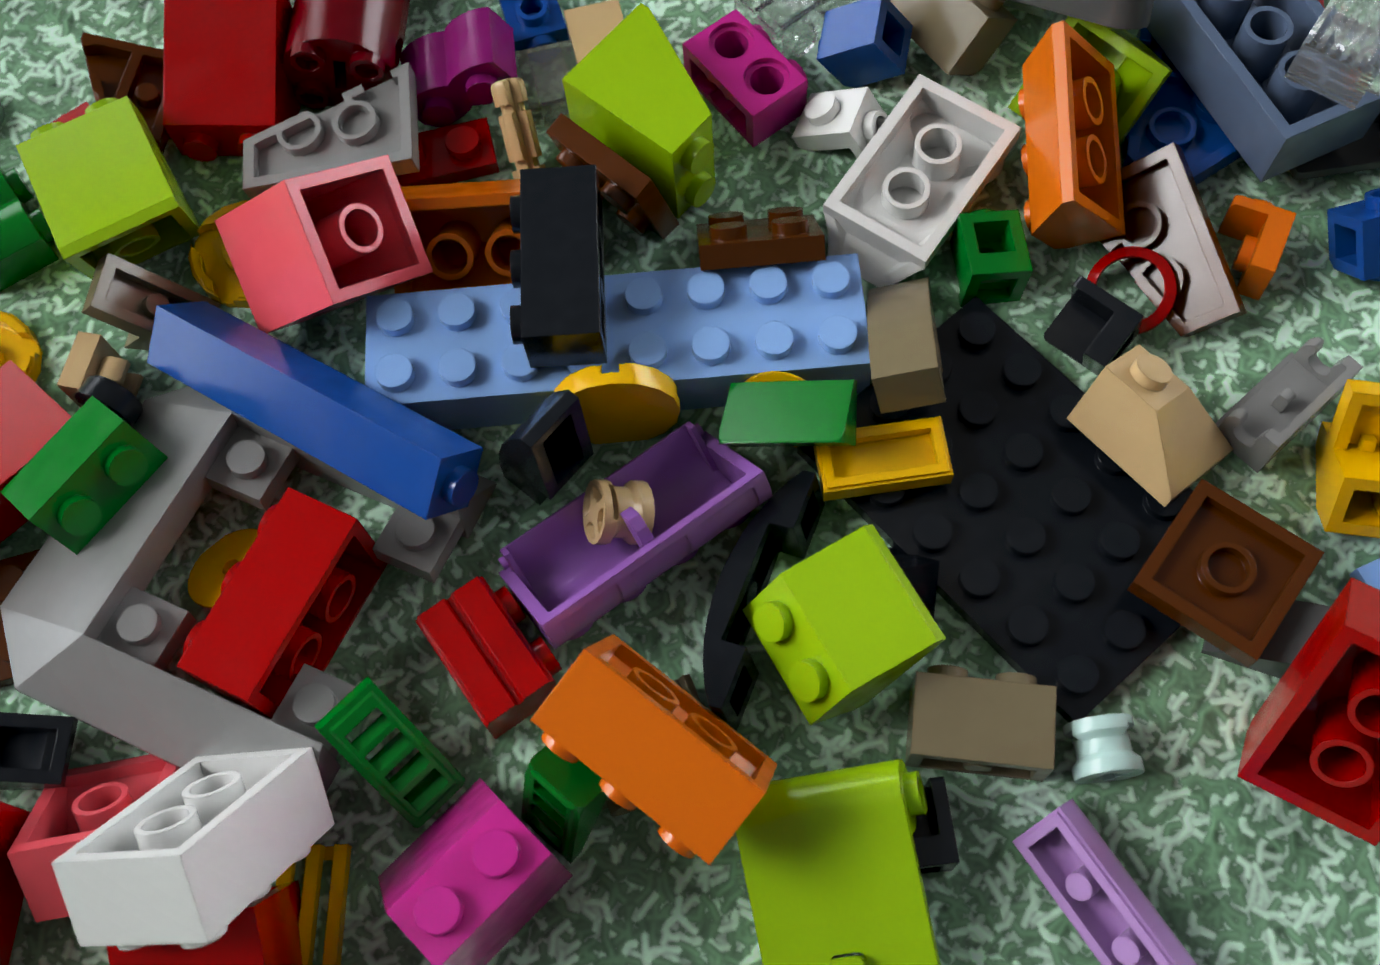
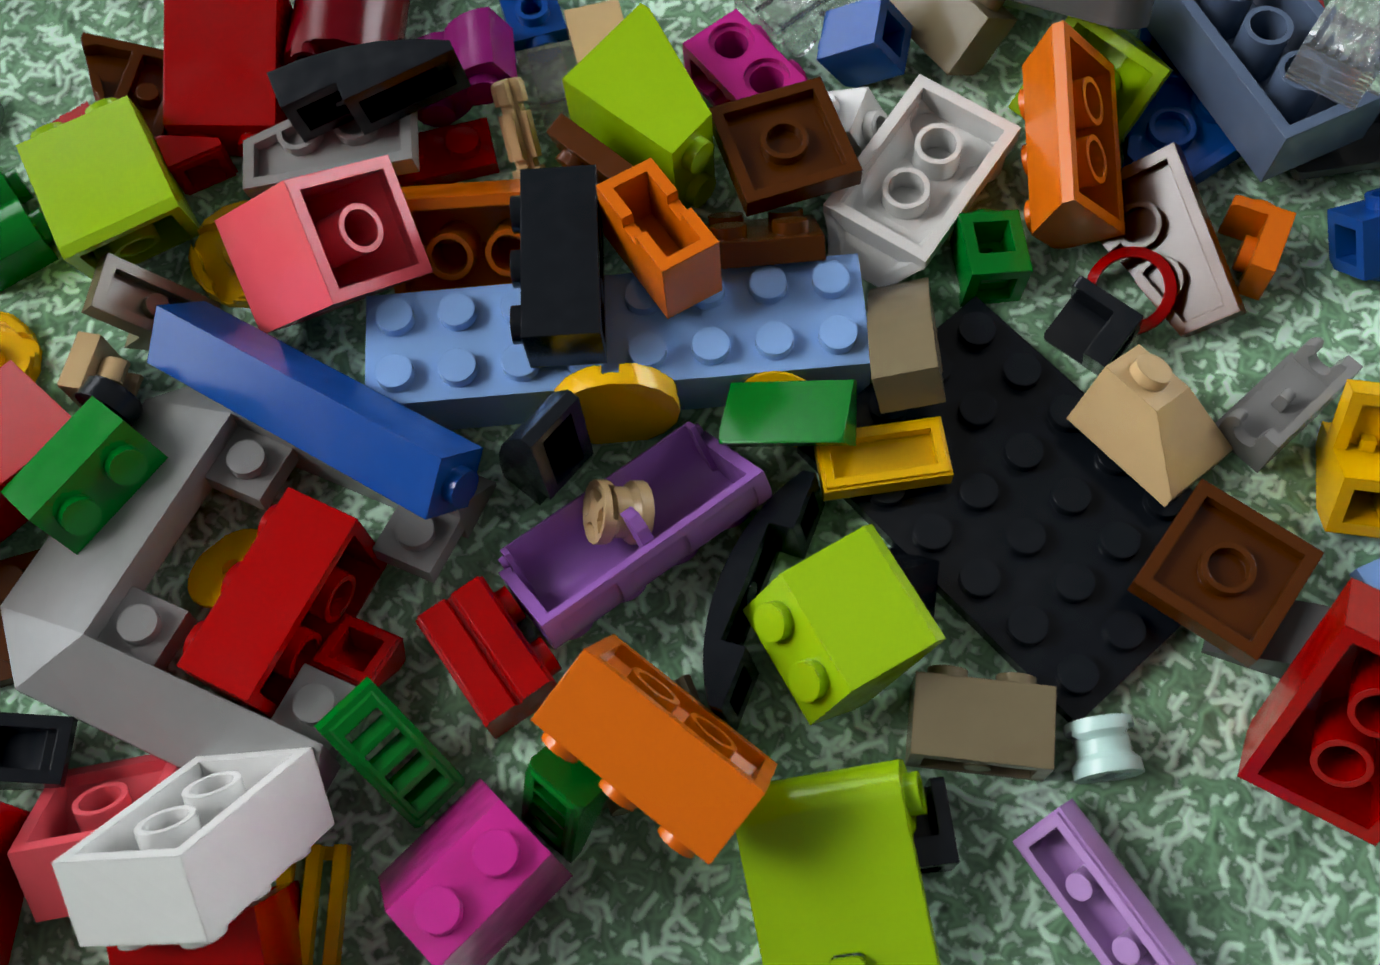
none -> red slope [154,135,238,196]
none -> black slope [267,39,471,143]
none -> red slope [309,613,406,687]
none -> orange brick [596,158,722,319]
none -> reddish brown plate [709,77,863,217]

